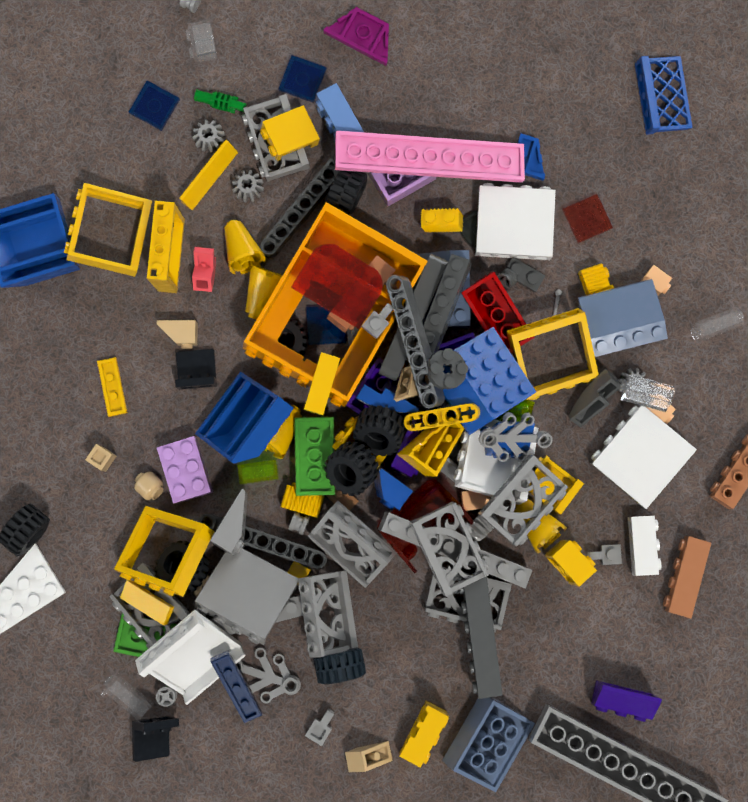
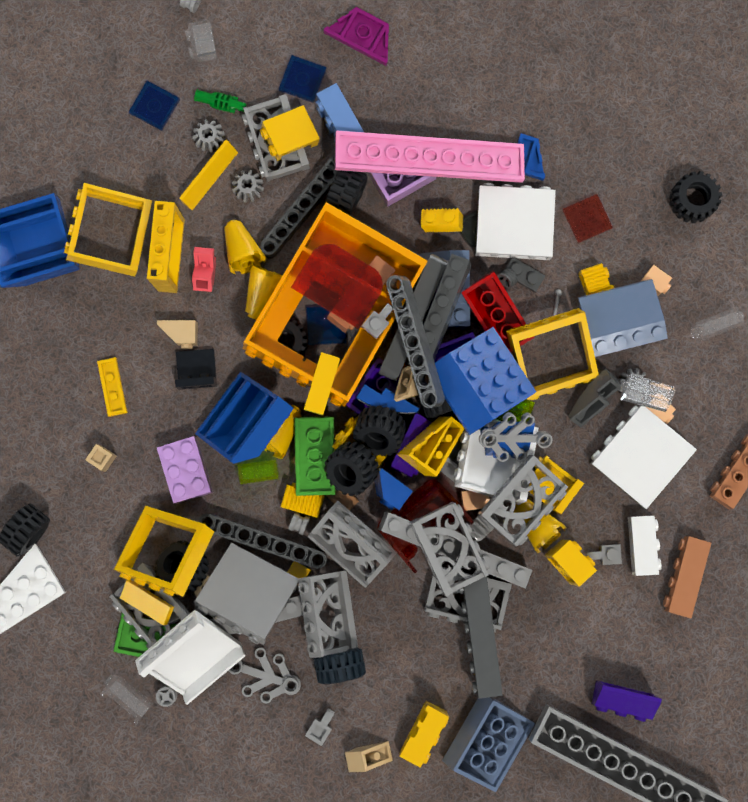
black bracket [132,716,179,762] -> none
tan head [134,472,164,500] -> none
light grey slope [210,489,248,556] -> none
dark blue tile [210,650,262,723] -> none
yellow beam [404,403,480,431] -> none
dark grey plate [427,348,468,390] -> none
blue fence [635,56,693,135] -> none
none -> black tyre [669,171,722,223]

